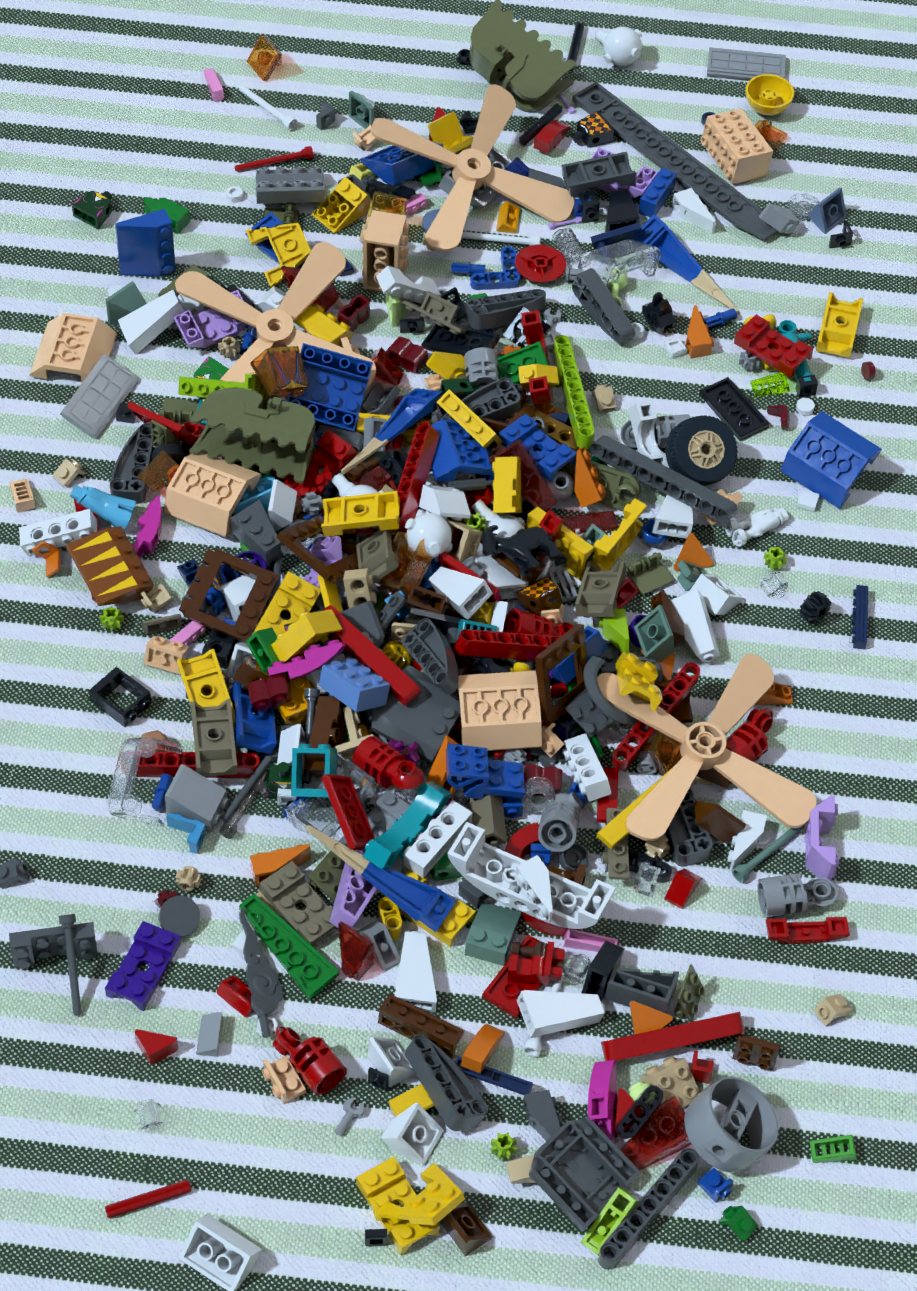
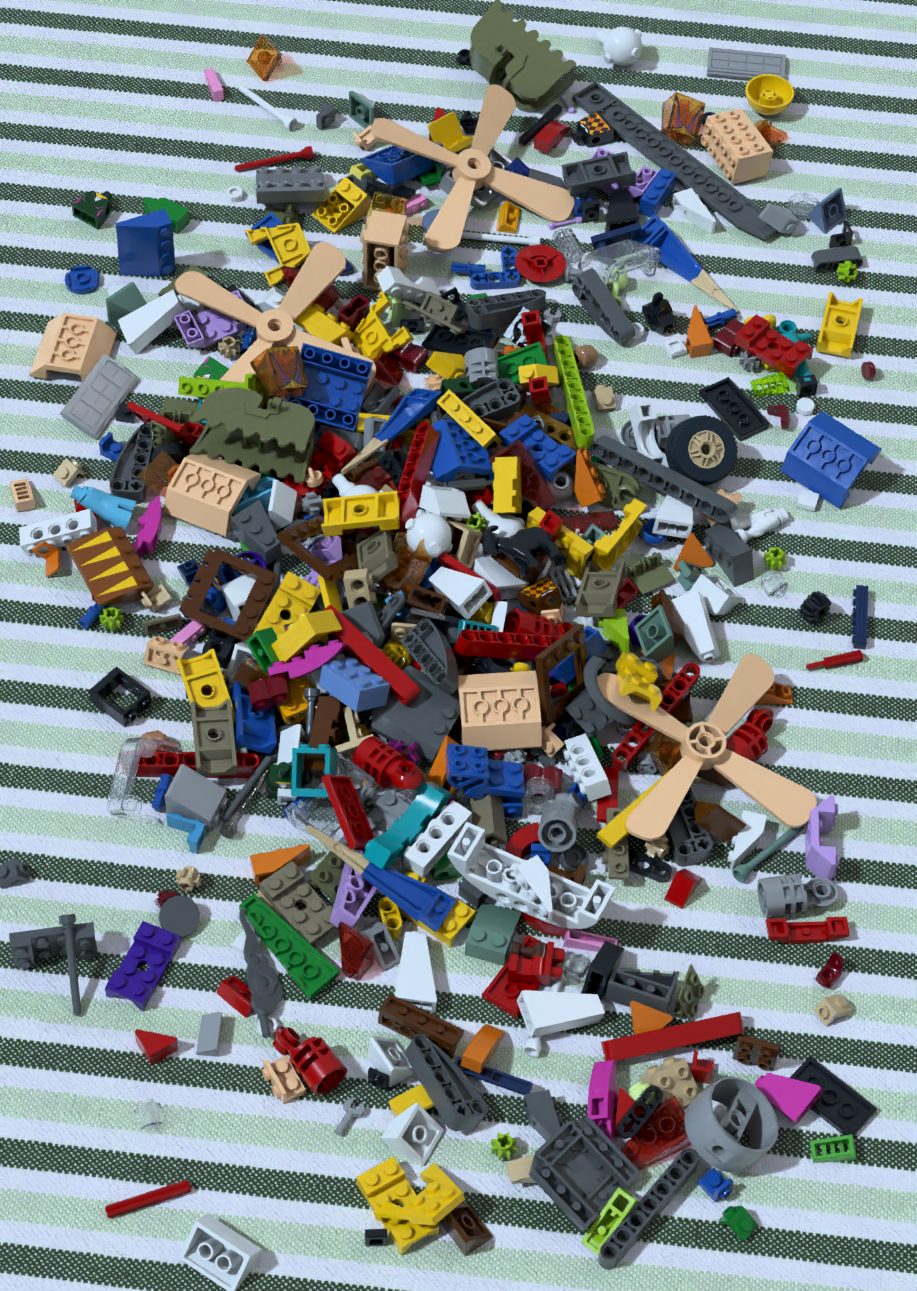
light grey bush [462,556,485,577] -> none
black axle [567,22,584,69] -> none
clear brick [633,863,661,898] -> none
none -> blue tile [65,265,100,295]
none -> blue axle [79,603,110,629]
none -> blue bracket [99,432,125,462]
none -> light nougat tile [304,467,324,488]
none -> yellow wing [352,291,414,361]
none -> medium nougat head [573,344,598,369]
none -> clear orange slope [661,92,706,144]
none -> dark grey wedge [703,523,754,587]
none -> dark red brick [714,318,745,357]
none -> dark pink slope [754,1073,823,1125]
none -> black tile [790,1056,877,1137]
none -> red axle [806,650,863,670]
none -> dark grey beam [811,246,863,273]
none -> dark red hair [815,952,844,988]
none -> lime gear [836,261,858,283]

